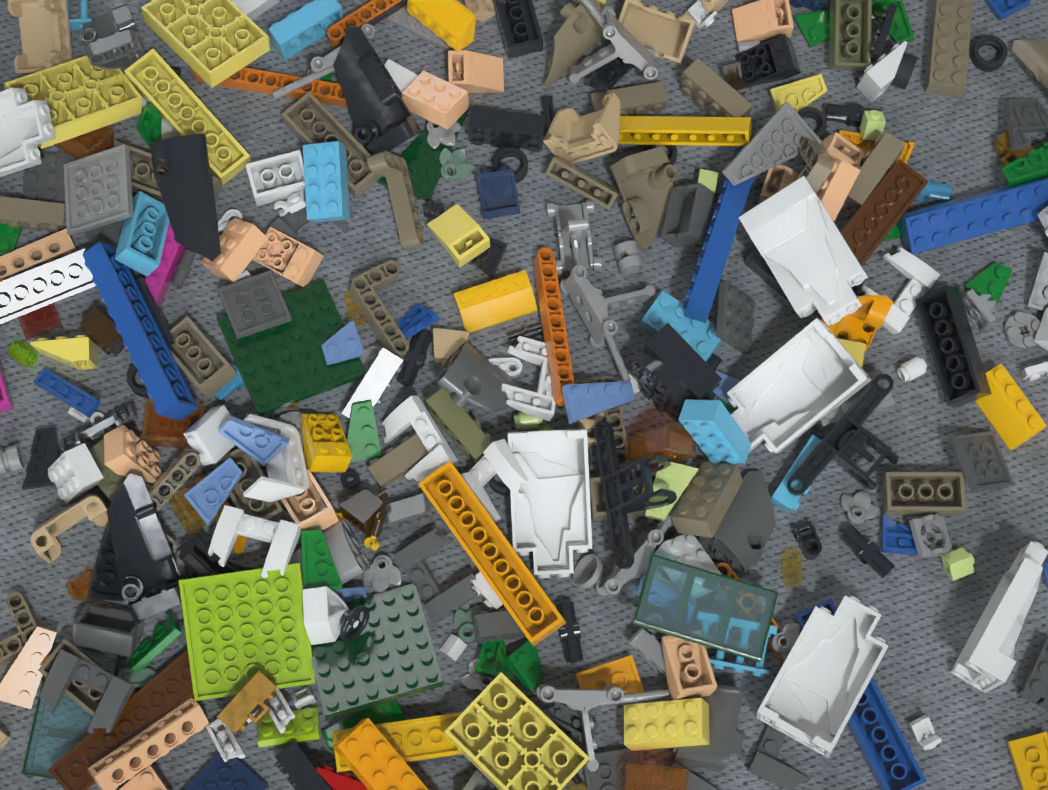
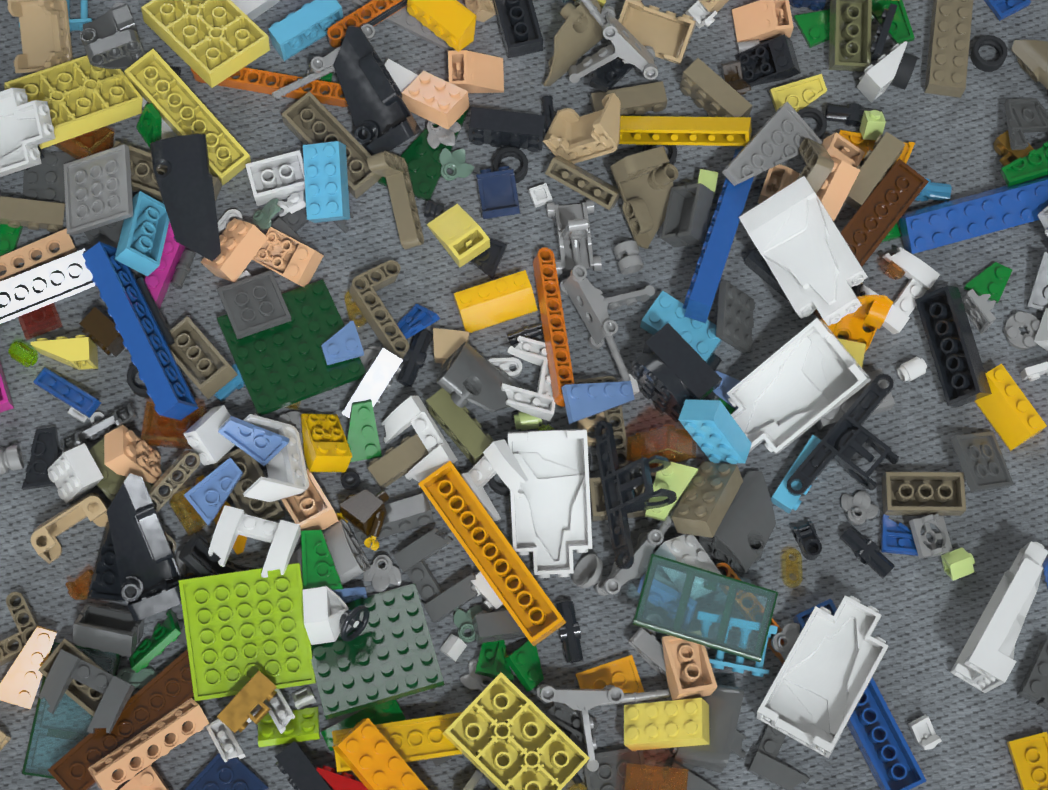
none -> sand green plate [252,198,281,230]
none -> white plate [529,183,553,208]
none -> clear orange bracket [881,254,906,280]

